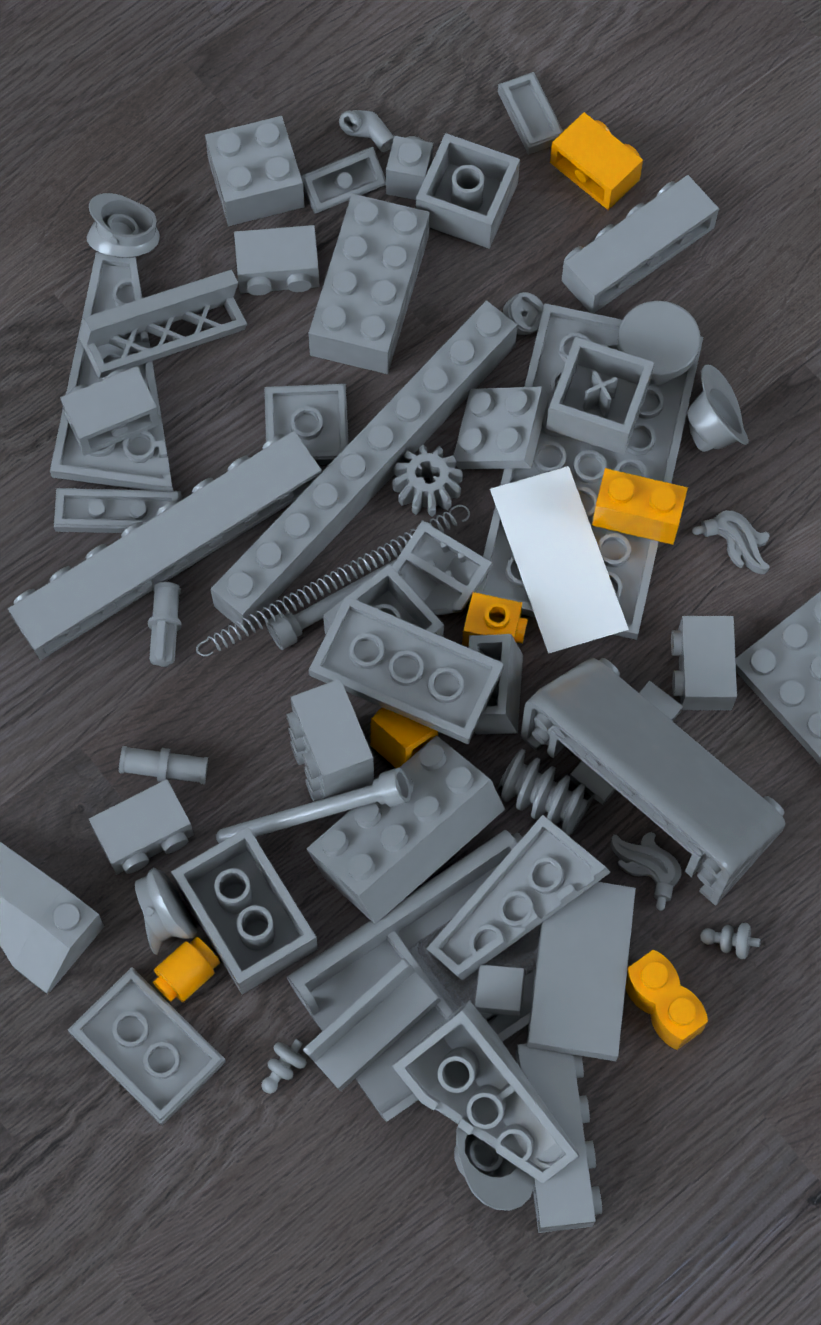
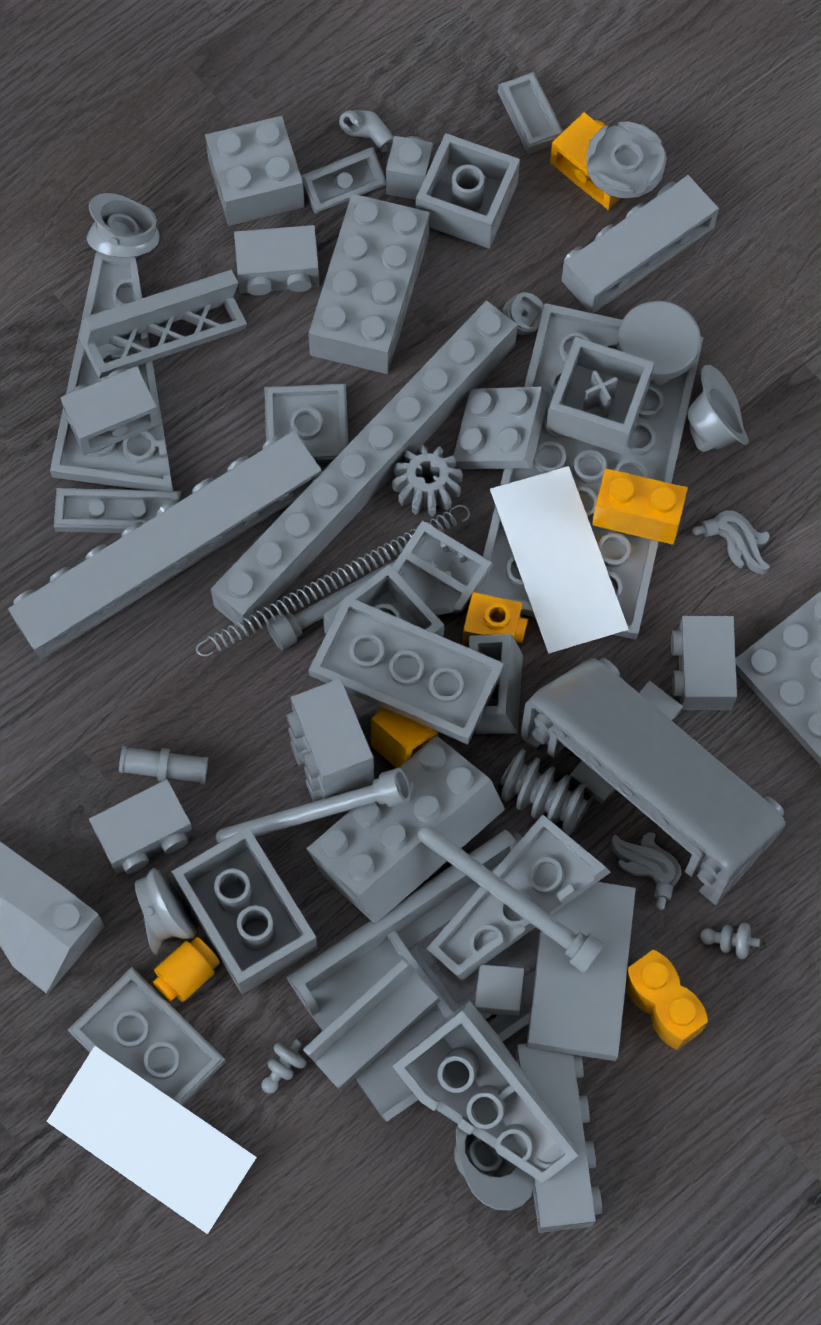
light grey axle [148,582,182,667] -> none
none -> white sticker [46,1046,257,1234]
none -> light grey piece [418,826,604,973]
none -> light grey tile [586,121,667,198]

